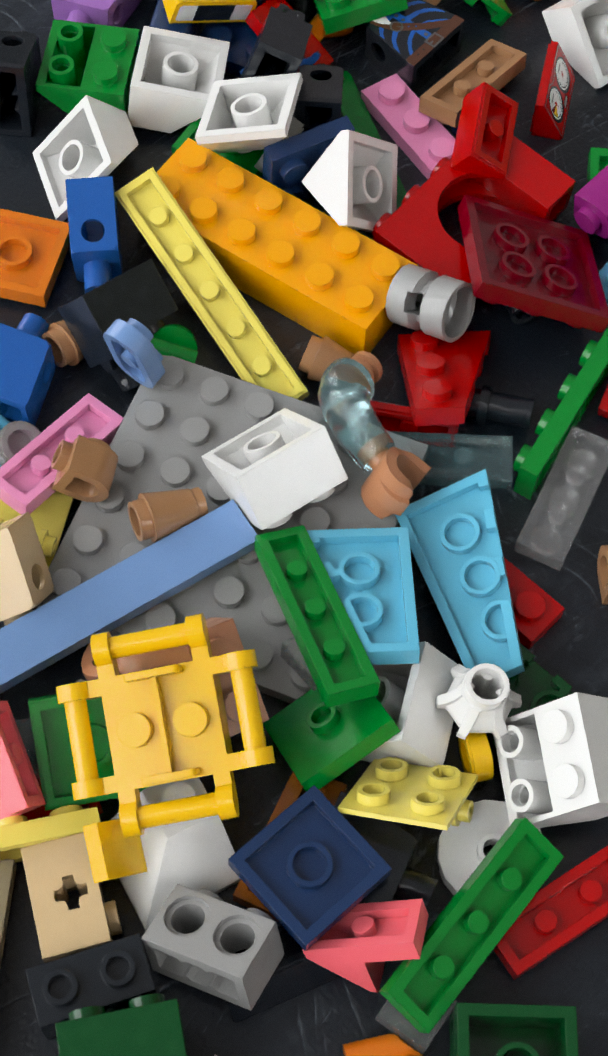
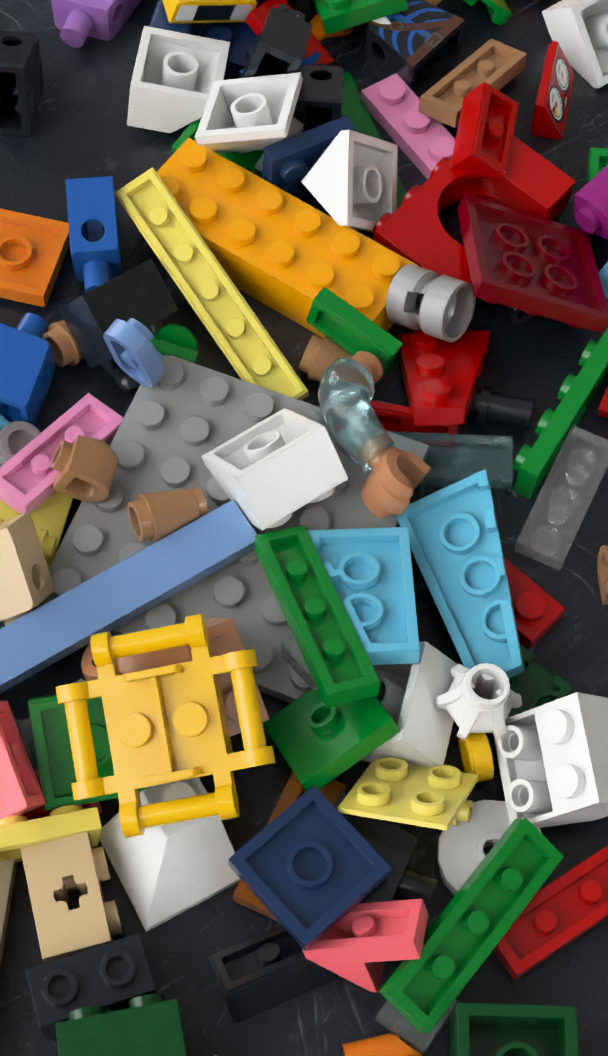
white slope [32,95,139,222] -> none
green slope [35,19,140,116] -> none
yellow tile [83,819,148,884] -> none
light grey brick [141,884,284,1011] -> none
none -> green tile [306,287,403,376]

